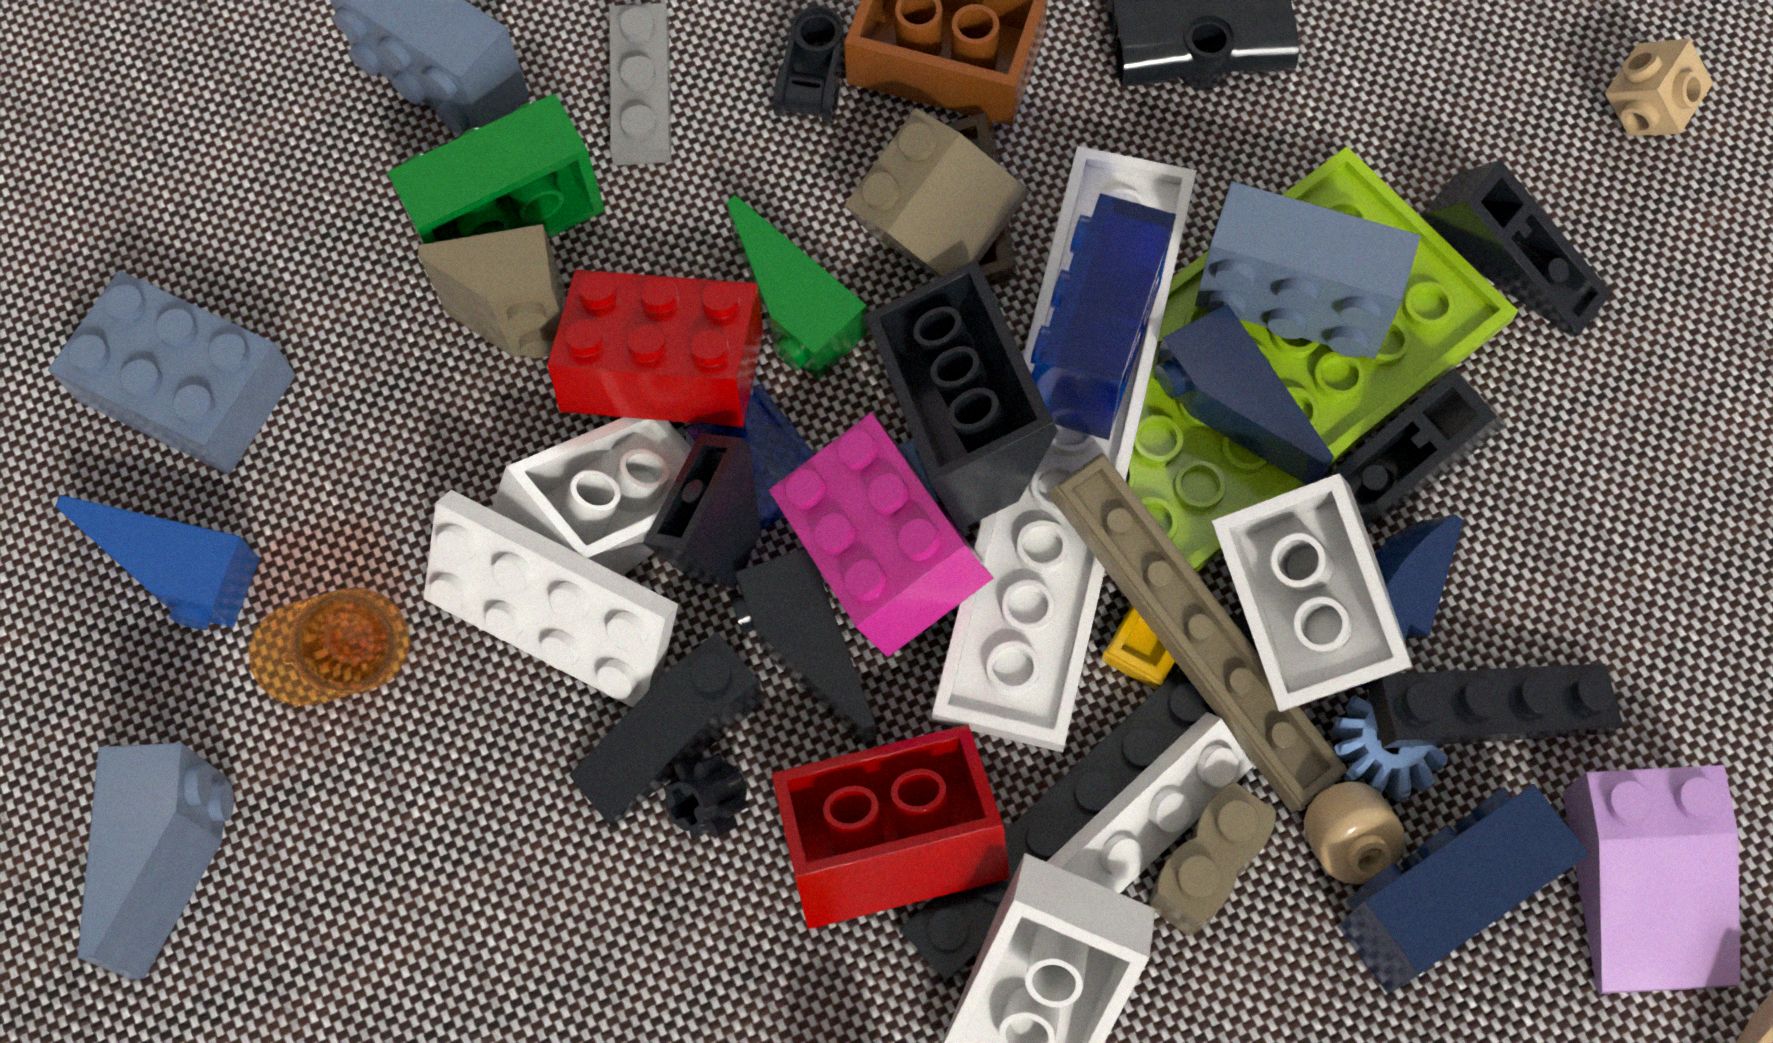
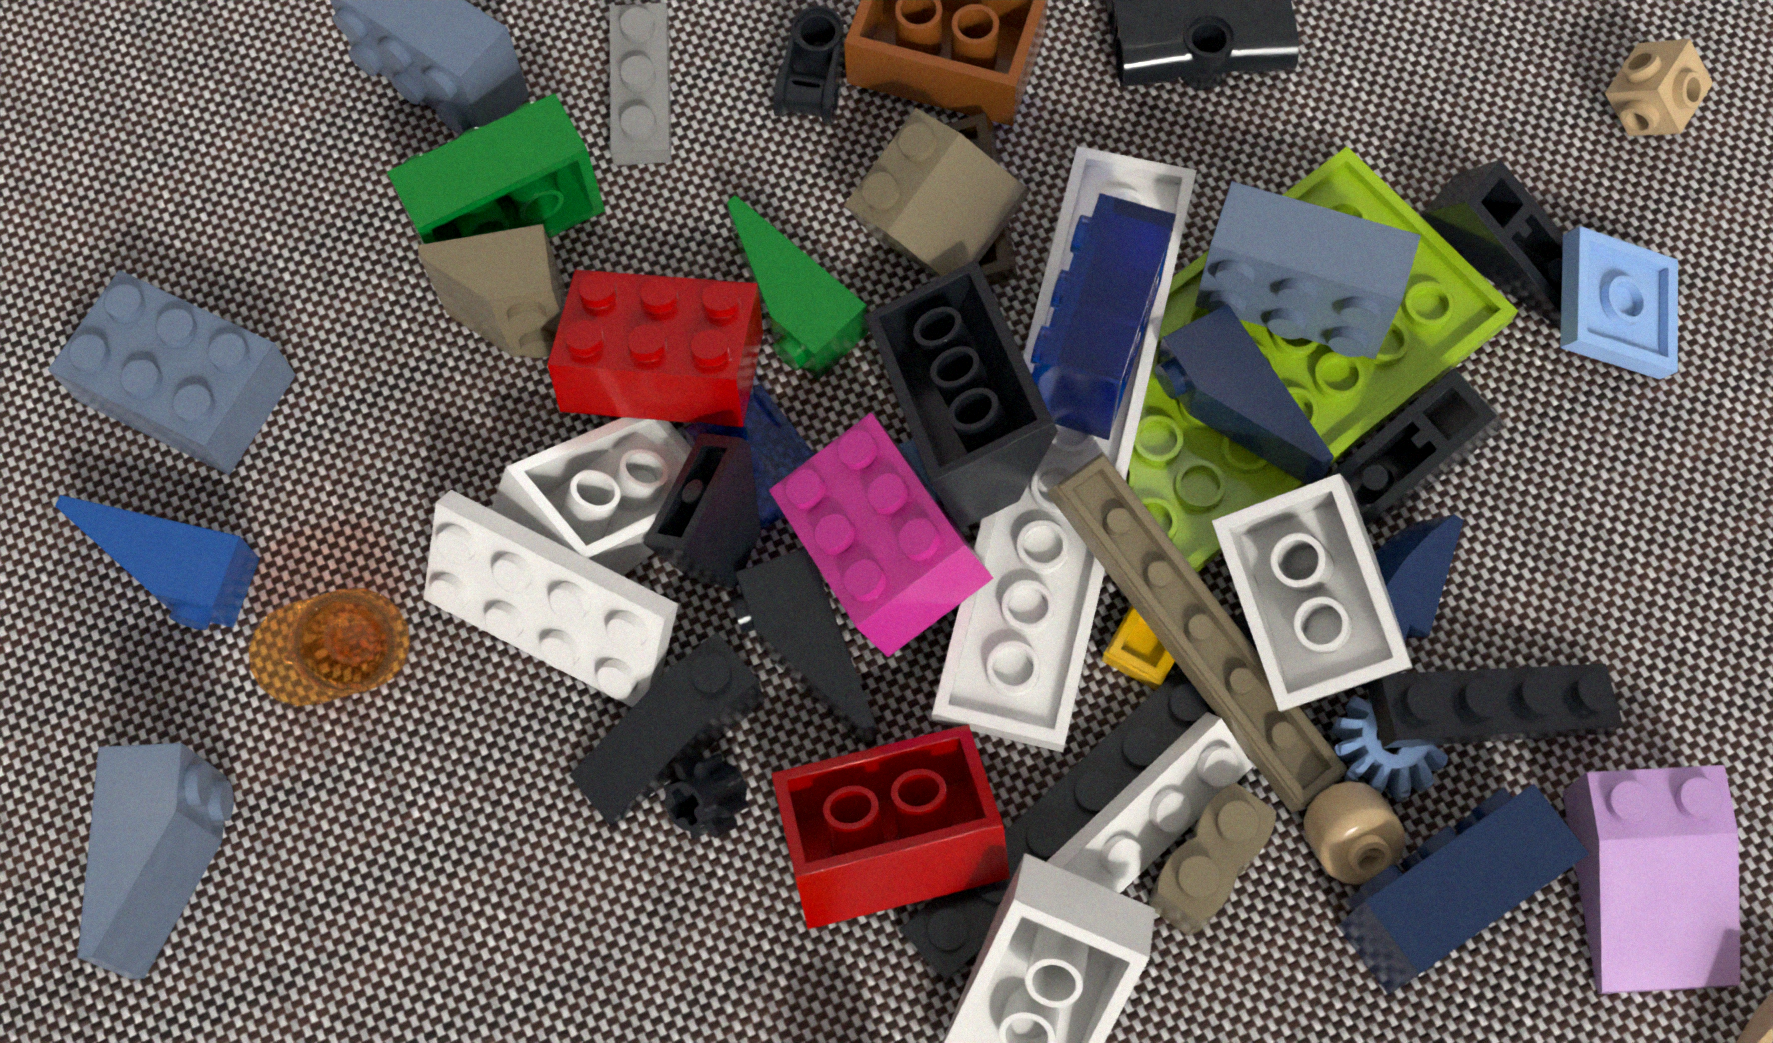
none -> light blue plate [1560,226,1678,380]

